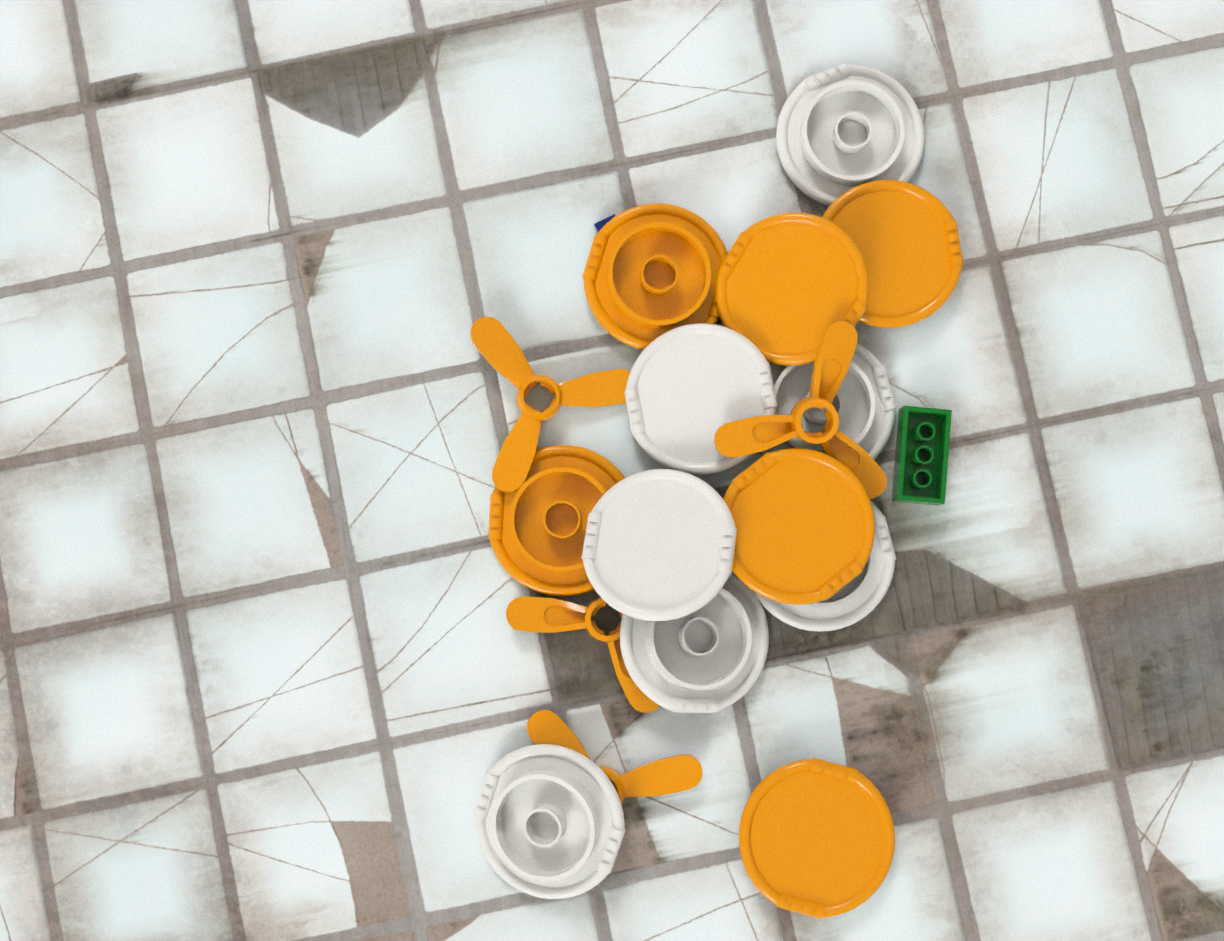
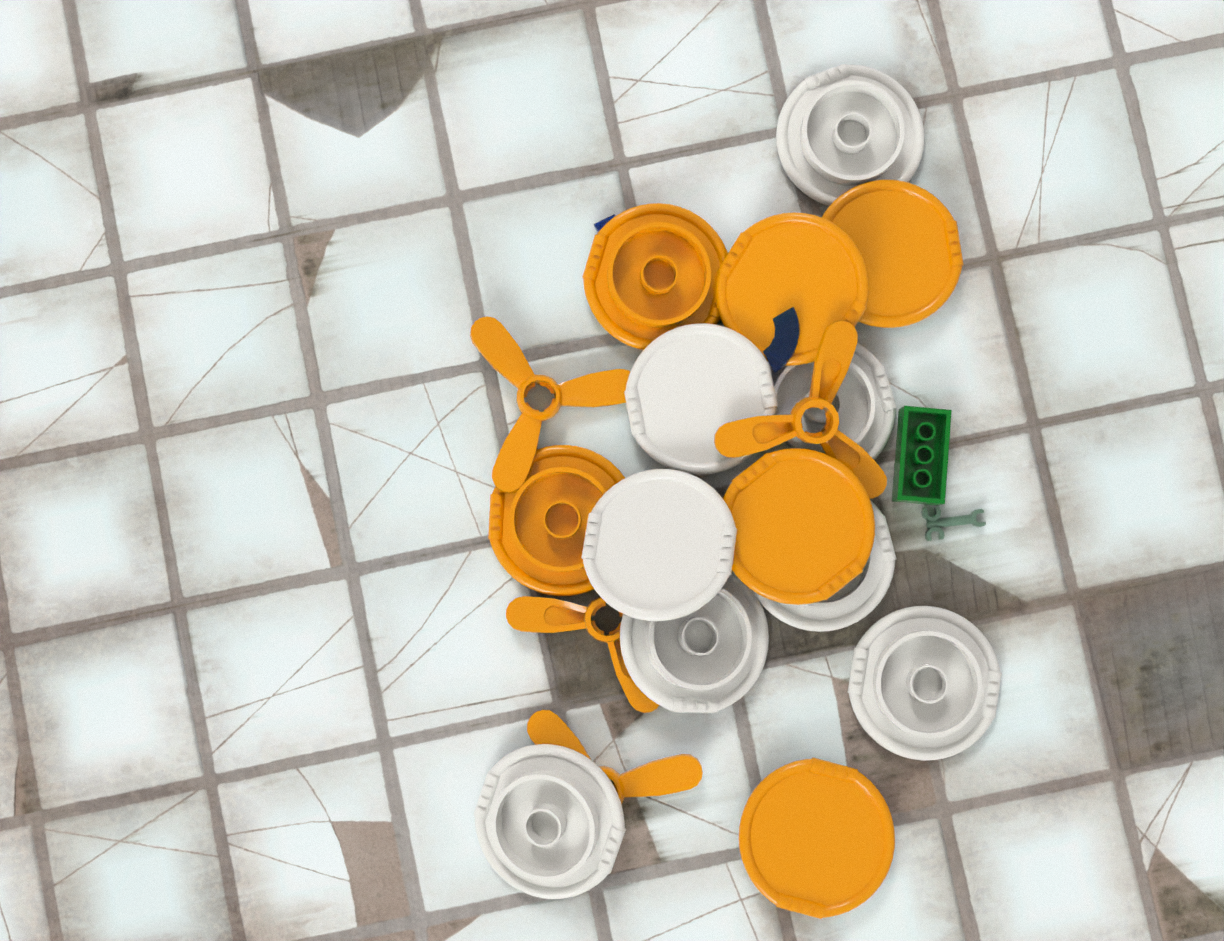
none -> clear blue tile [763,307,800,372]
none -> white piece [847,606,1002,761]
none -> sand green bar [921,507,986,541]

